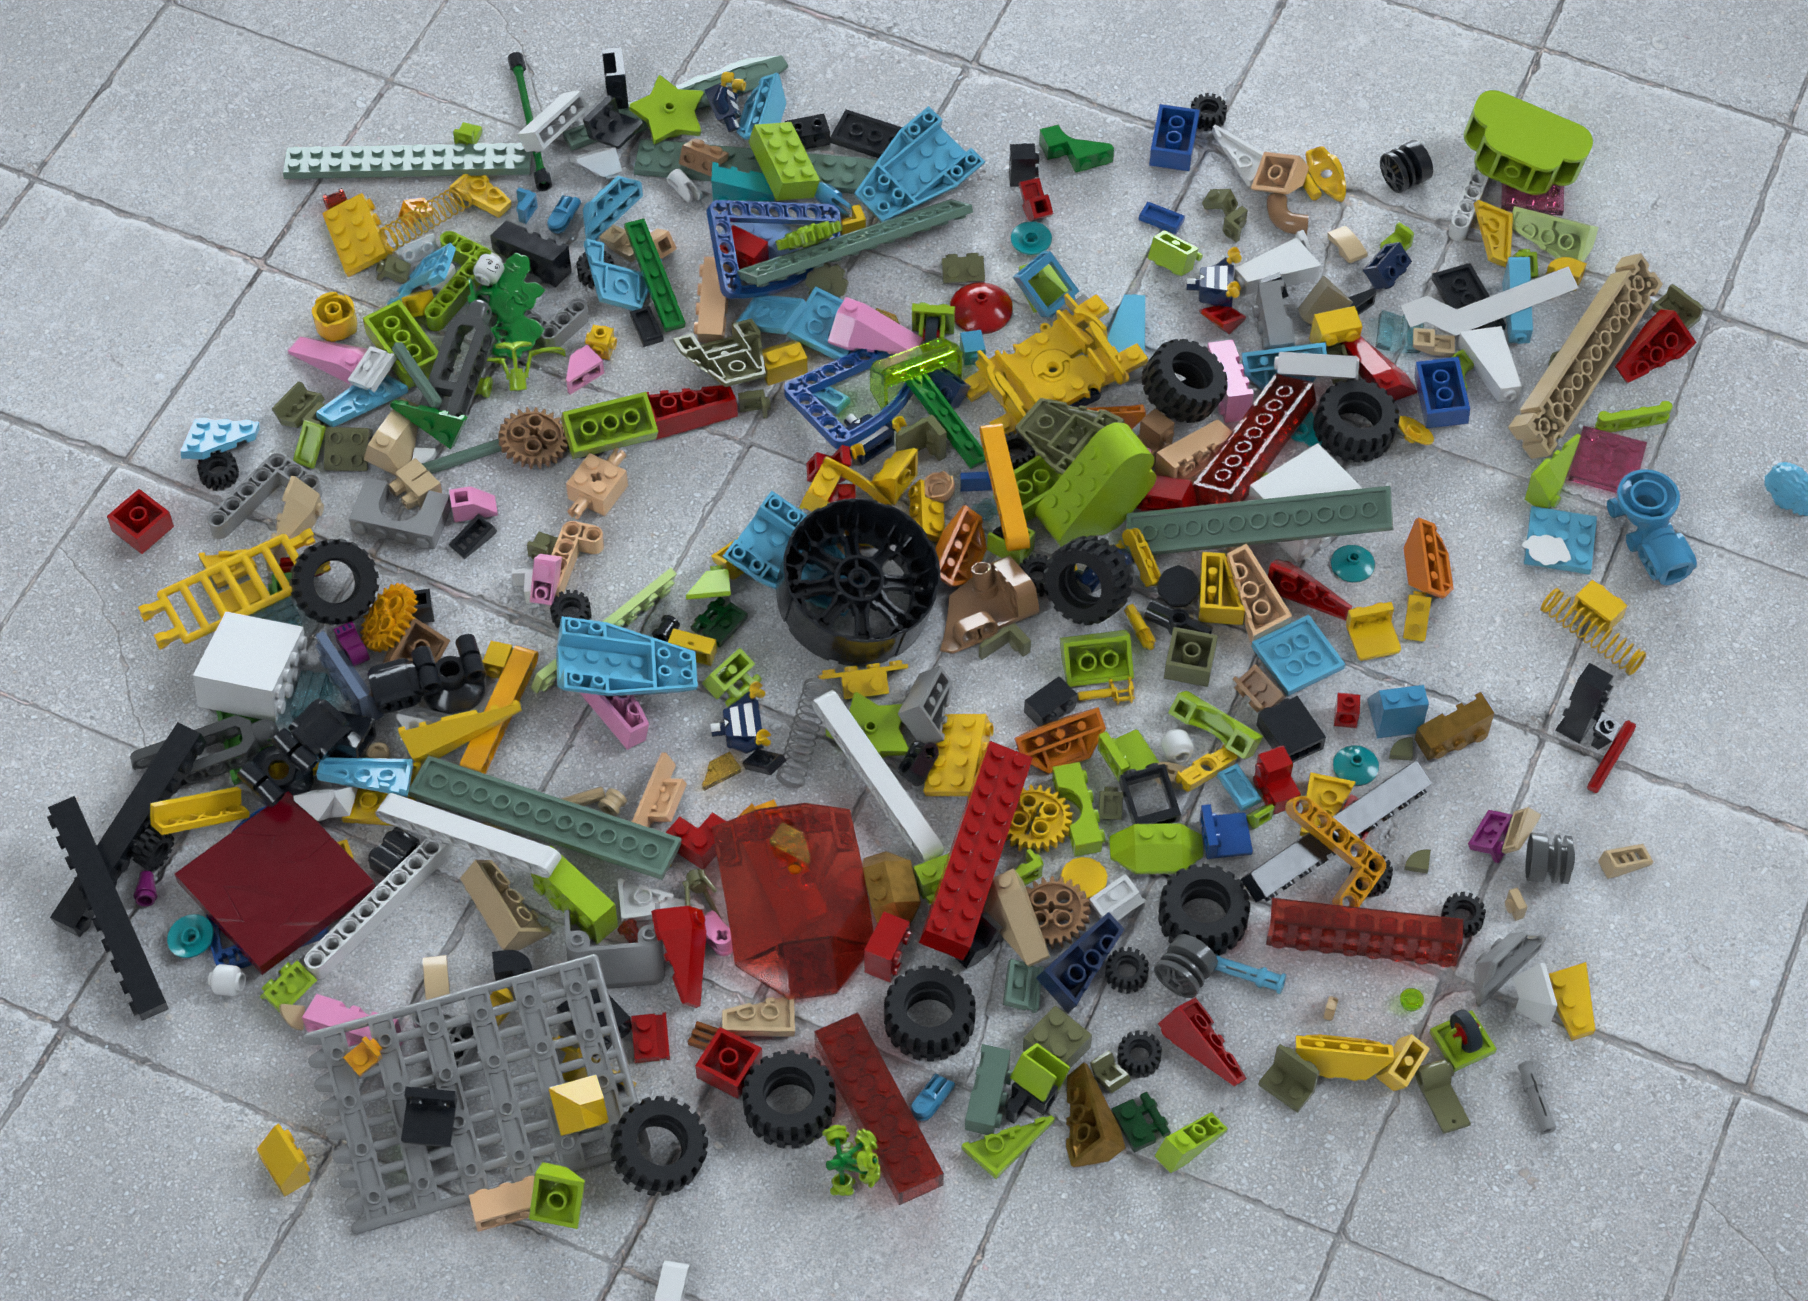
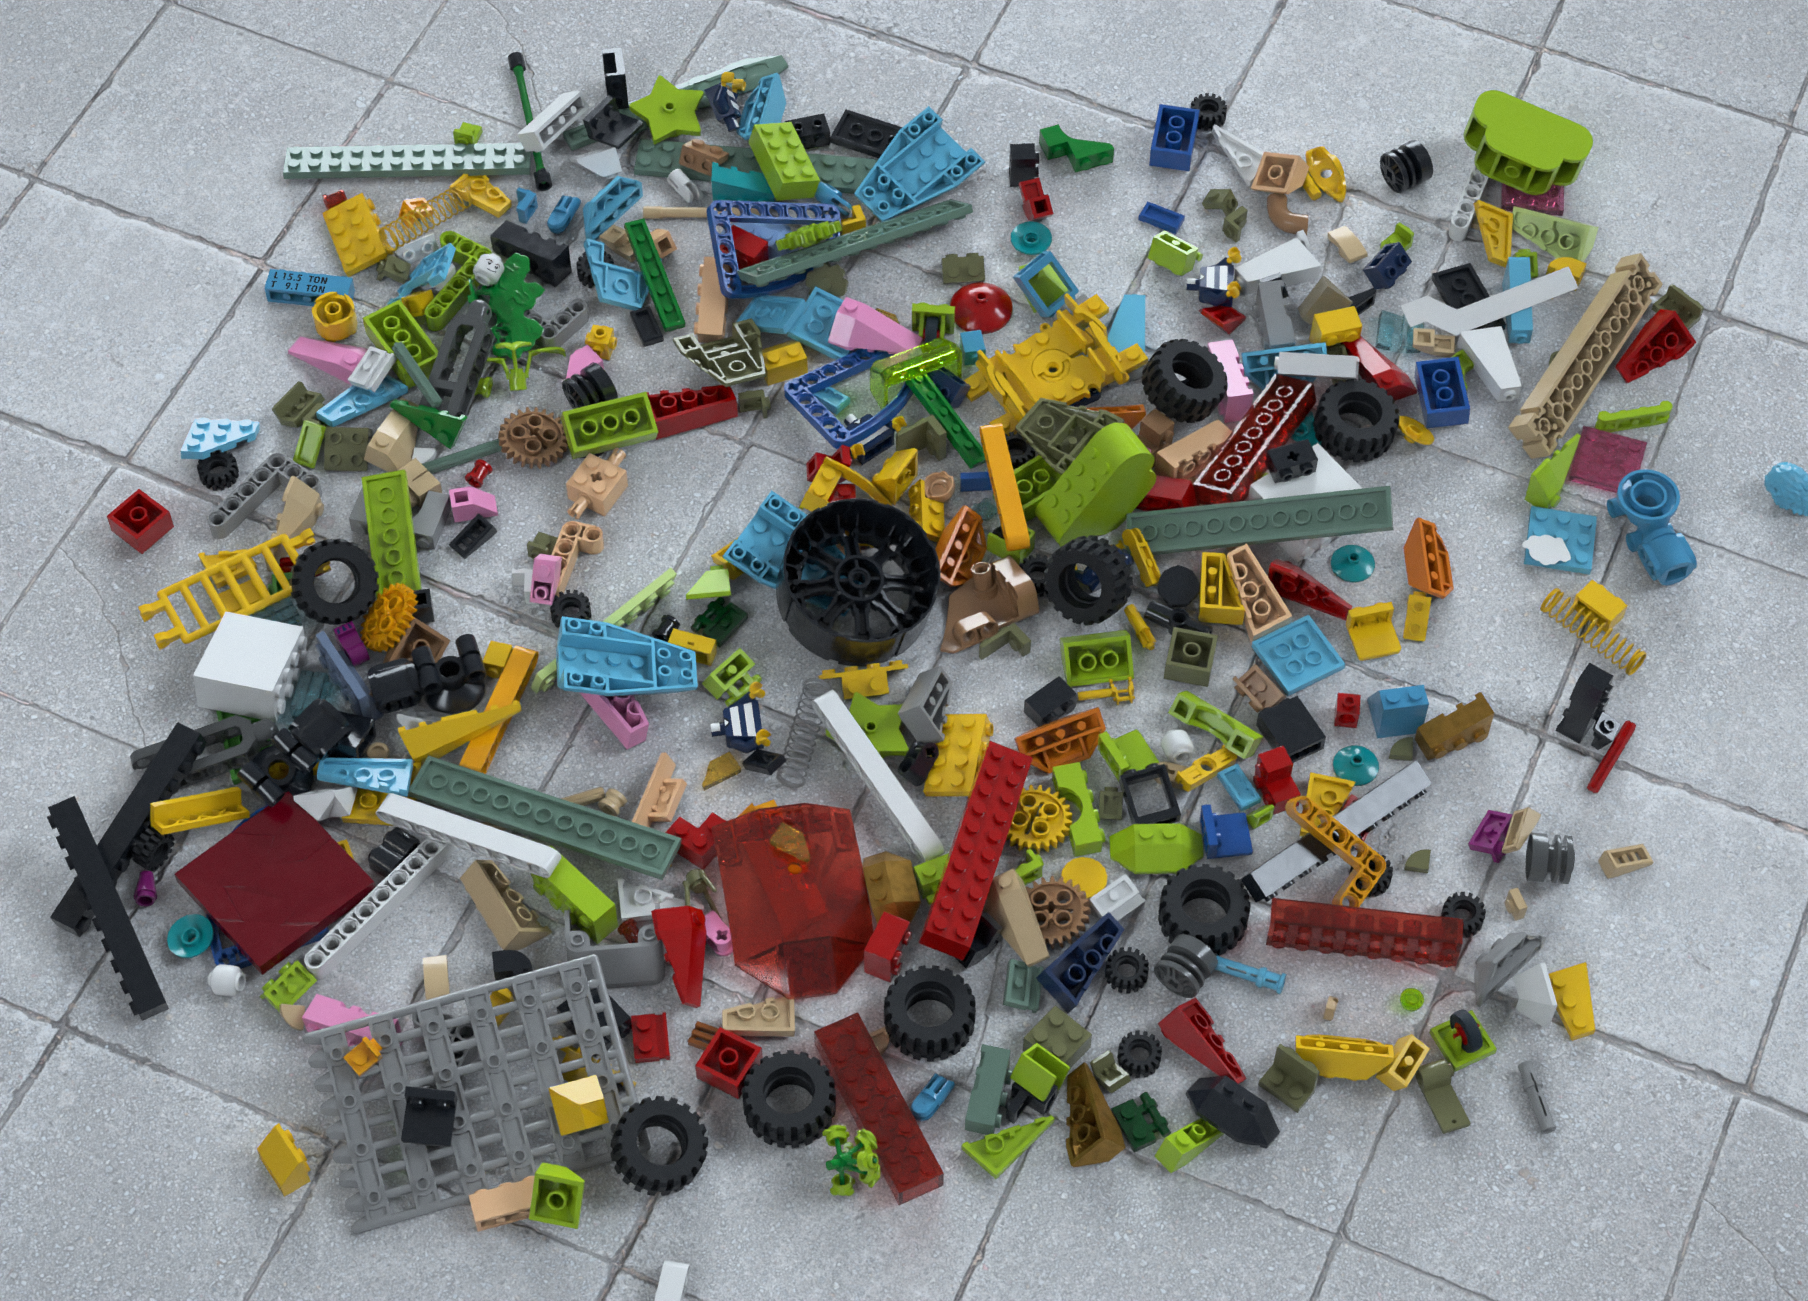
none -> dark azure brick [264,269,355,307]
none -> lime plate [361,469,422,597]
none -> red bush [465,459,493,488]
none -> black wheel [562,362,618,409]
none -> tan piece [643,206,759,219]
none -> tan tile [865,1027,890,1058]
none -> black wedge [1186,1076,1280,1149]
none -> black brick [1265,439,1318,483]

